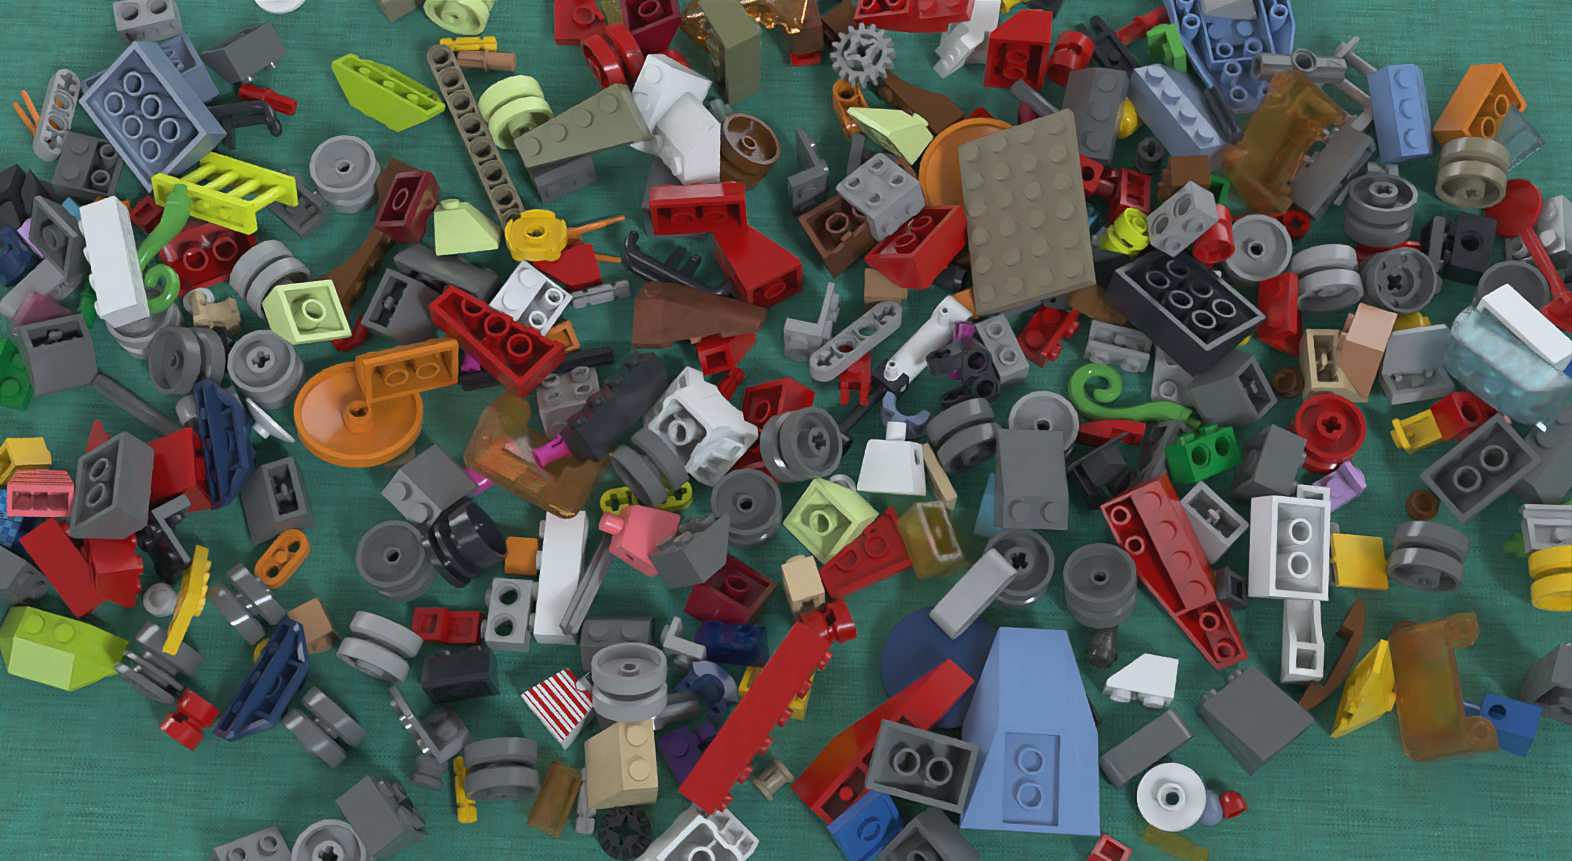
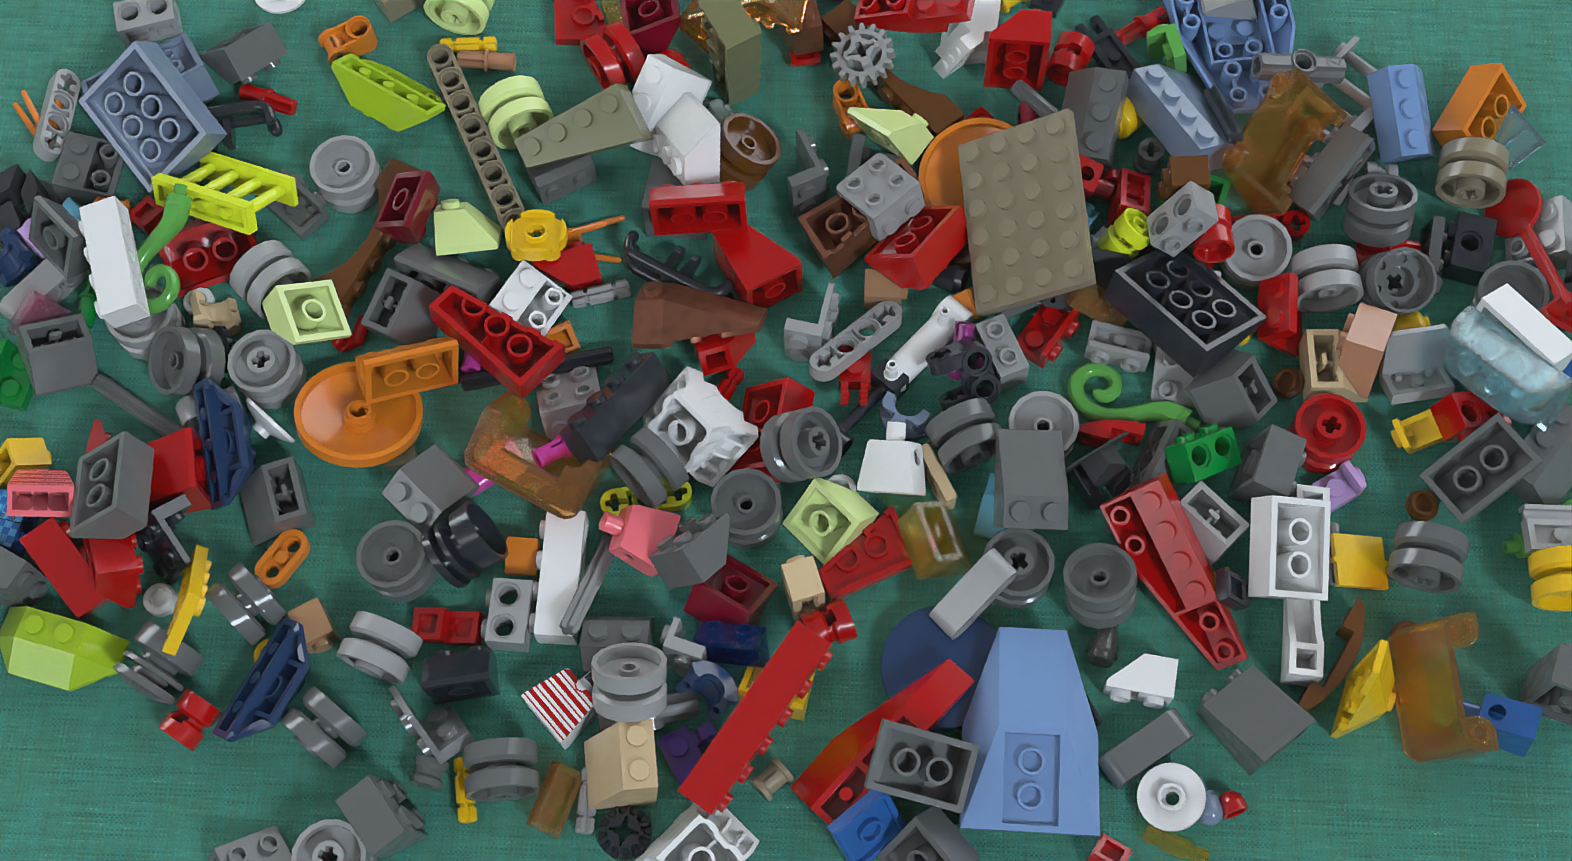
none -> orange piece [318,16,378,66]

